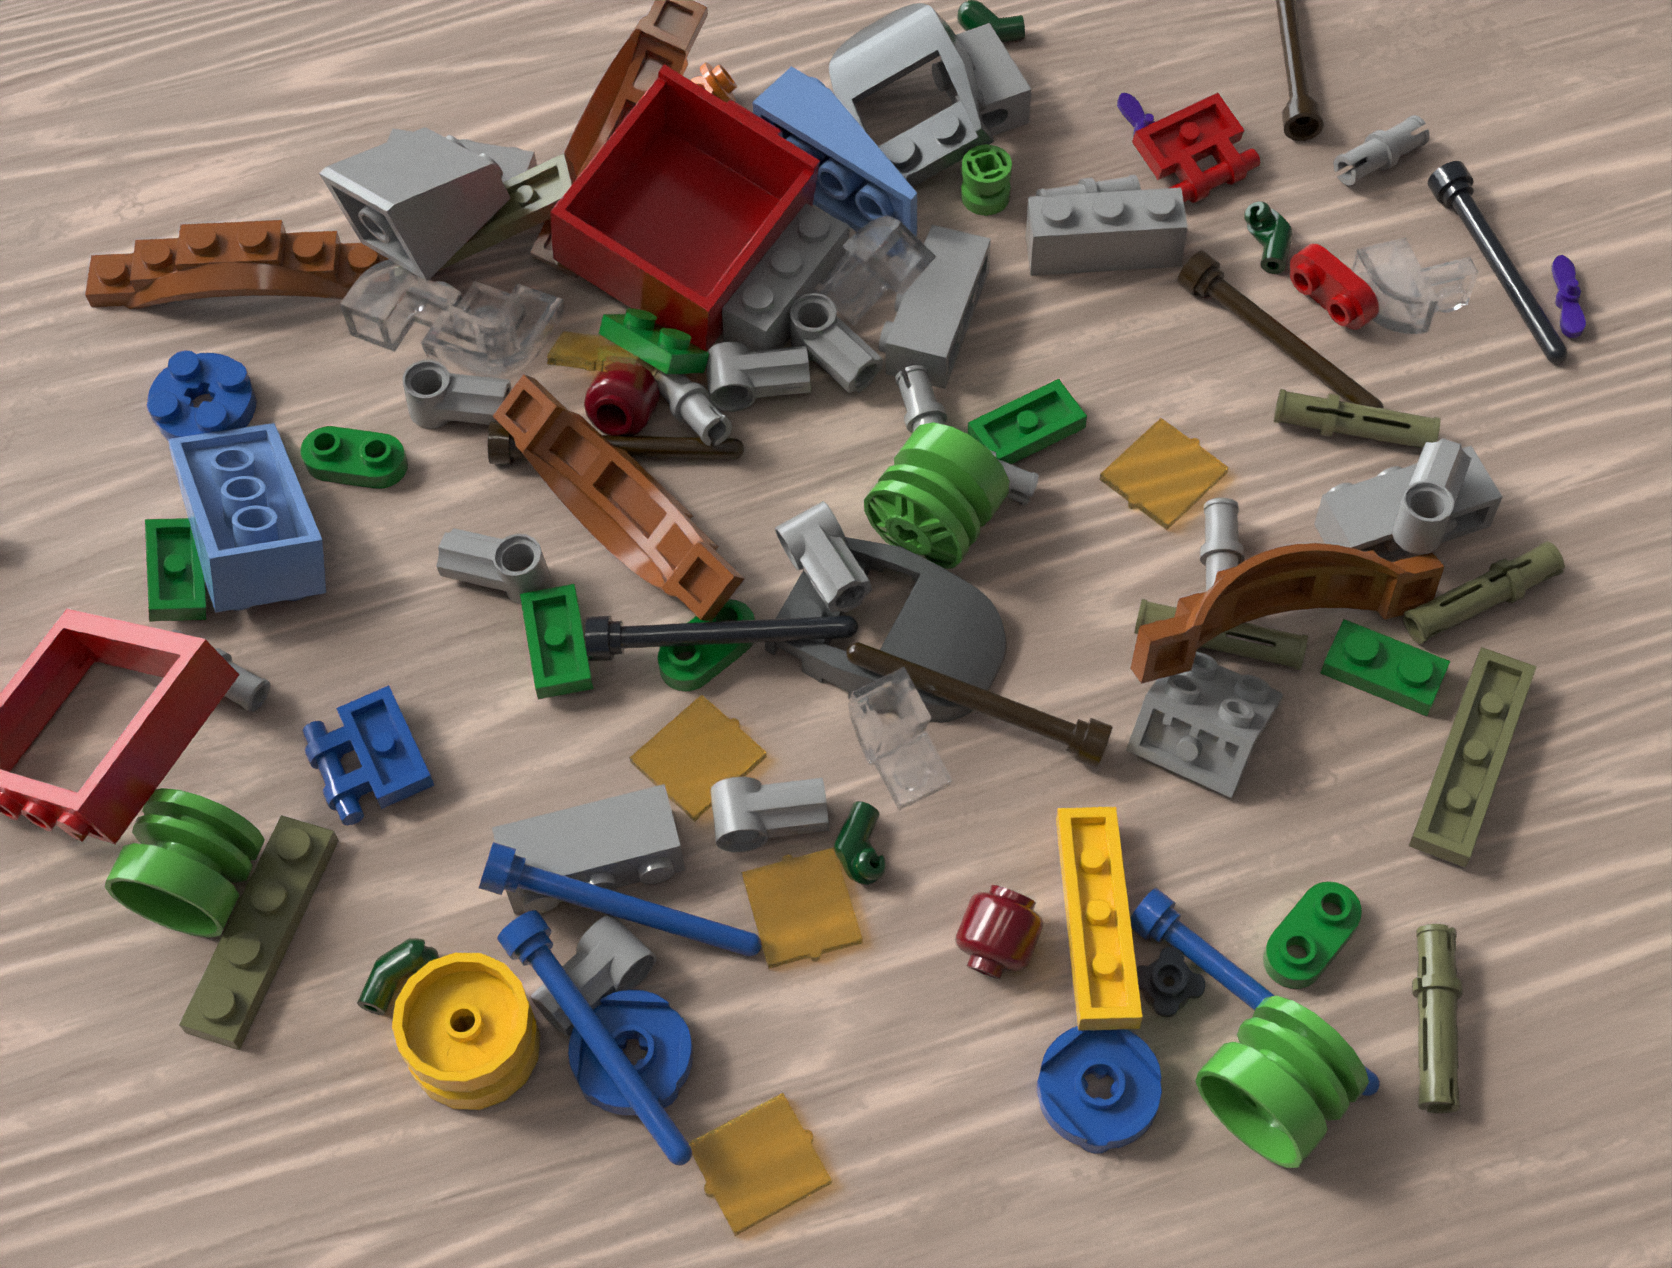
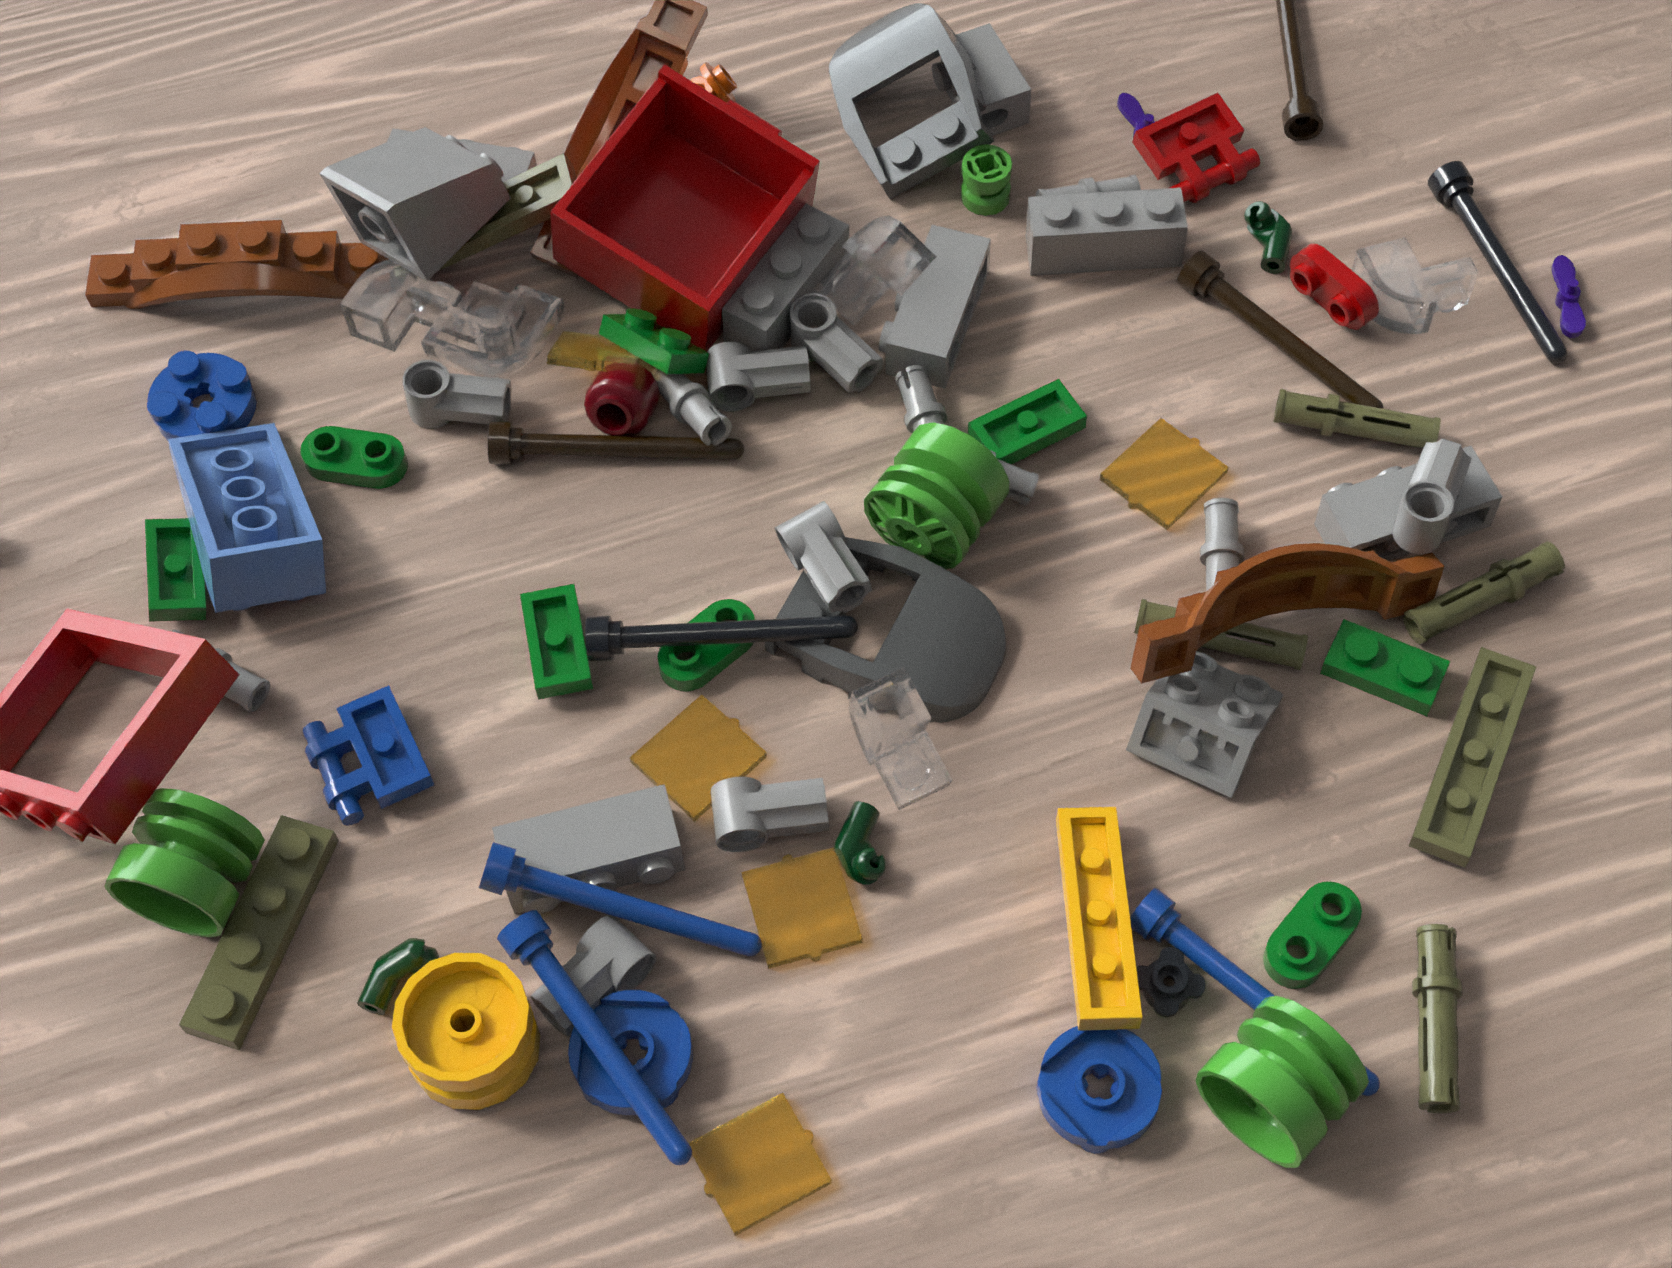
light grey piece [436,528,552,604] -> none
dark orange piece [492,374,745,622] -> none
medium blue slope [752,66,917,265] -> none
dark brown piece [846,642,1113,769] -> none
dark red head [955,885,1043,979] -> none
dark green arm [957,0,1025,42] -> none
light grey pin [1333,115,1430,186] -> none

